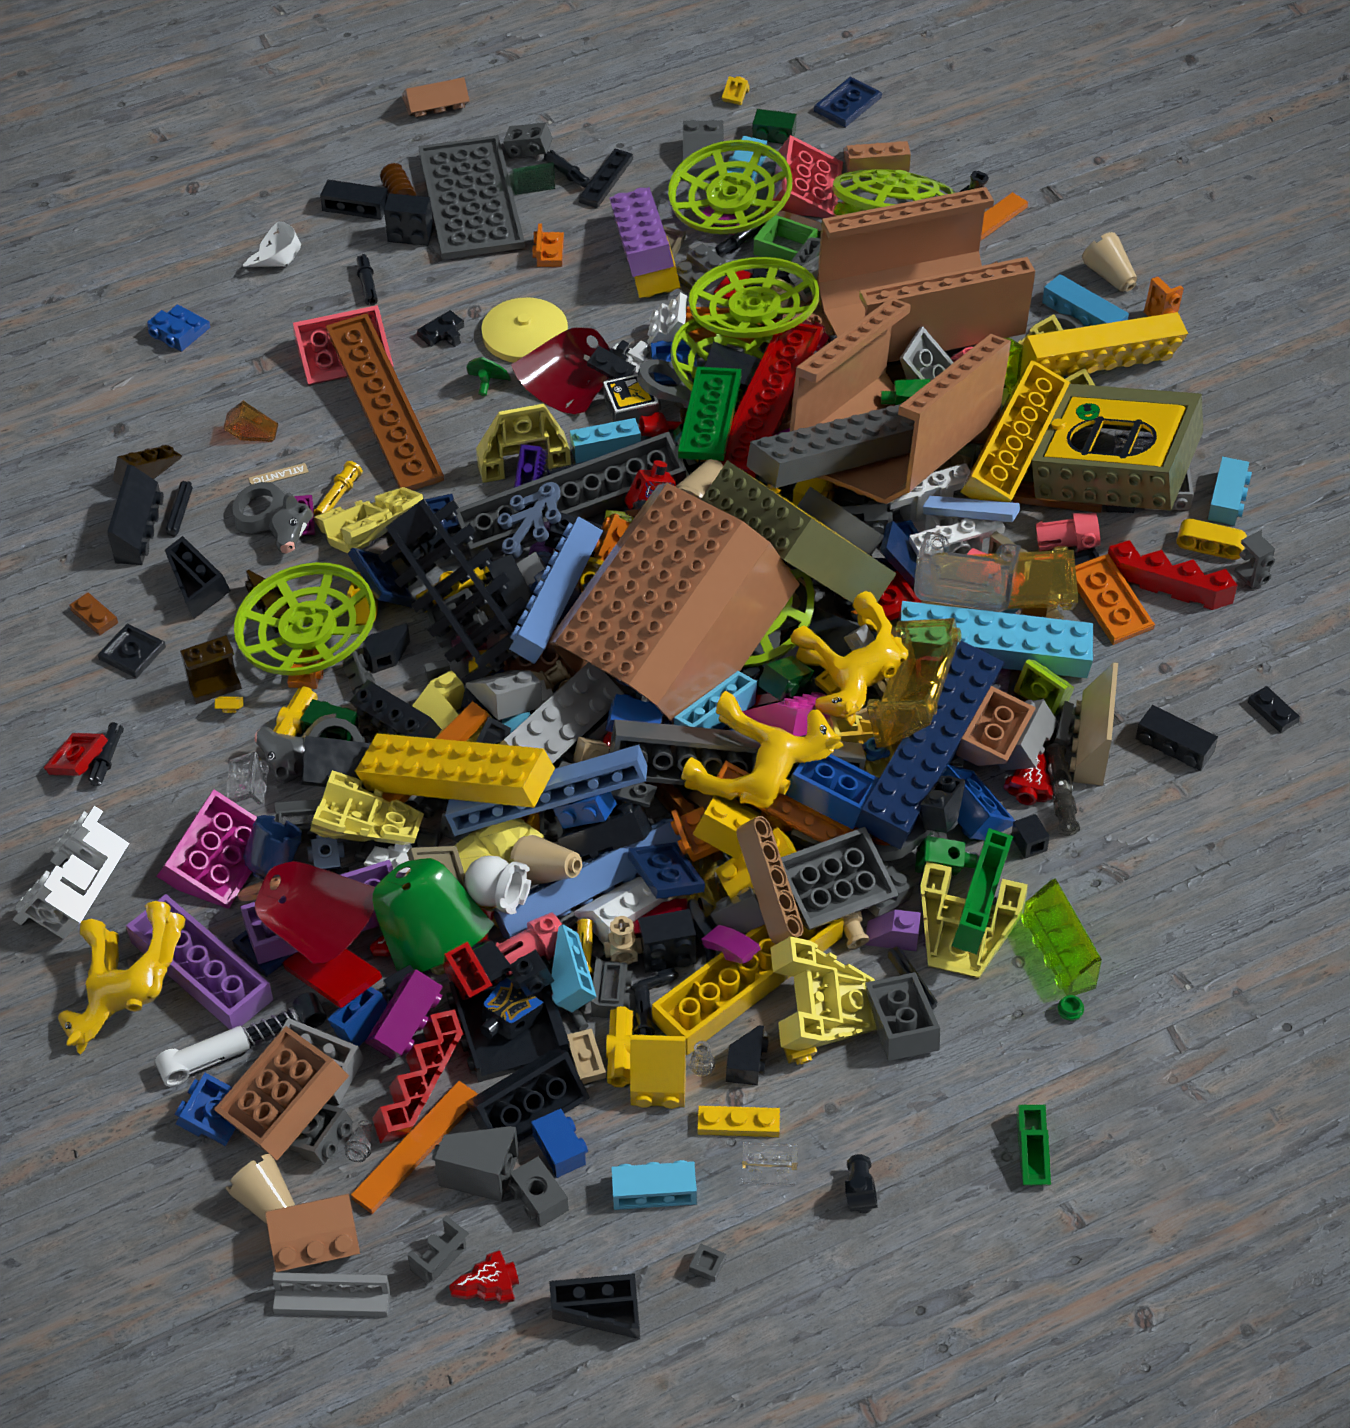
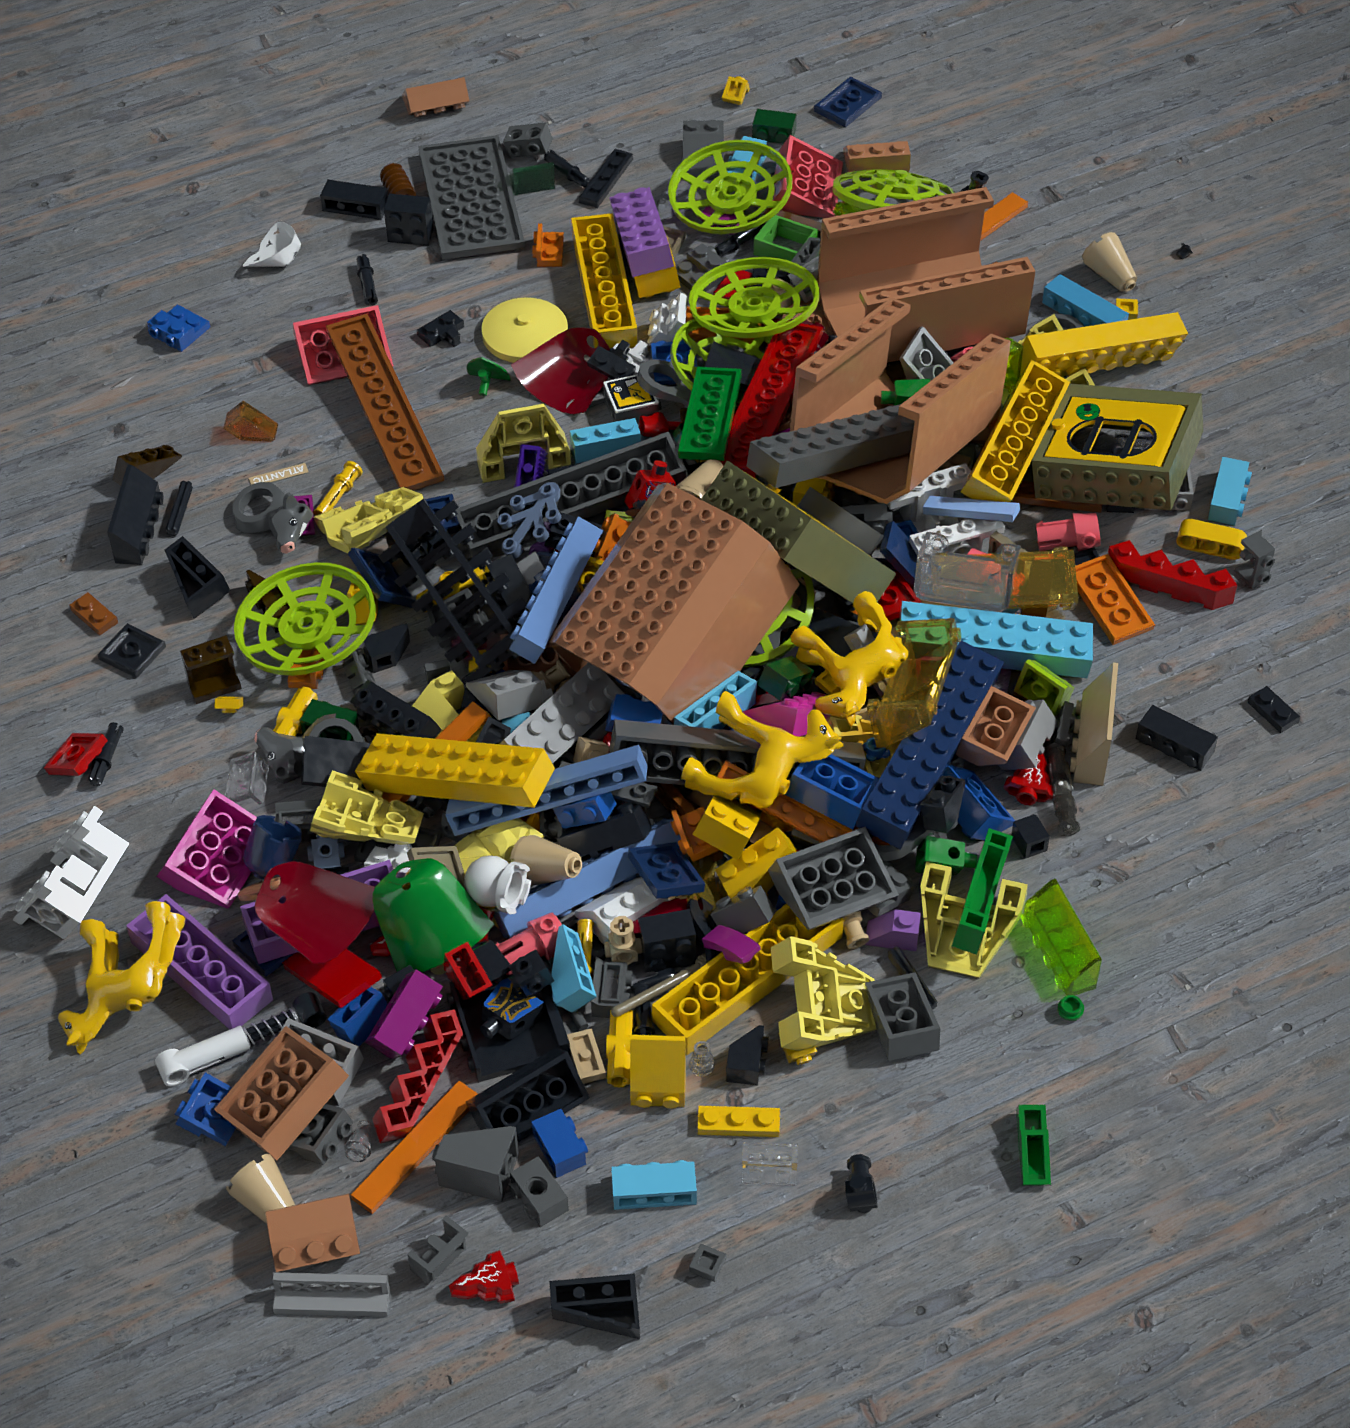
medium nougat beam [736,816,803,944] -> none
orange bracket [1144,276,1184,317] -> none
none -> yellow brick [571,213,638,349]
none -> dark tan piece [611,953,707,1017]
none -> yellow plate [1115,298,1138,320]
none -> black piece [1176,243,1193,259]

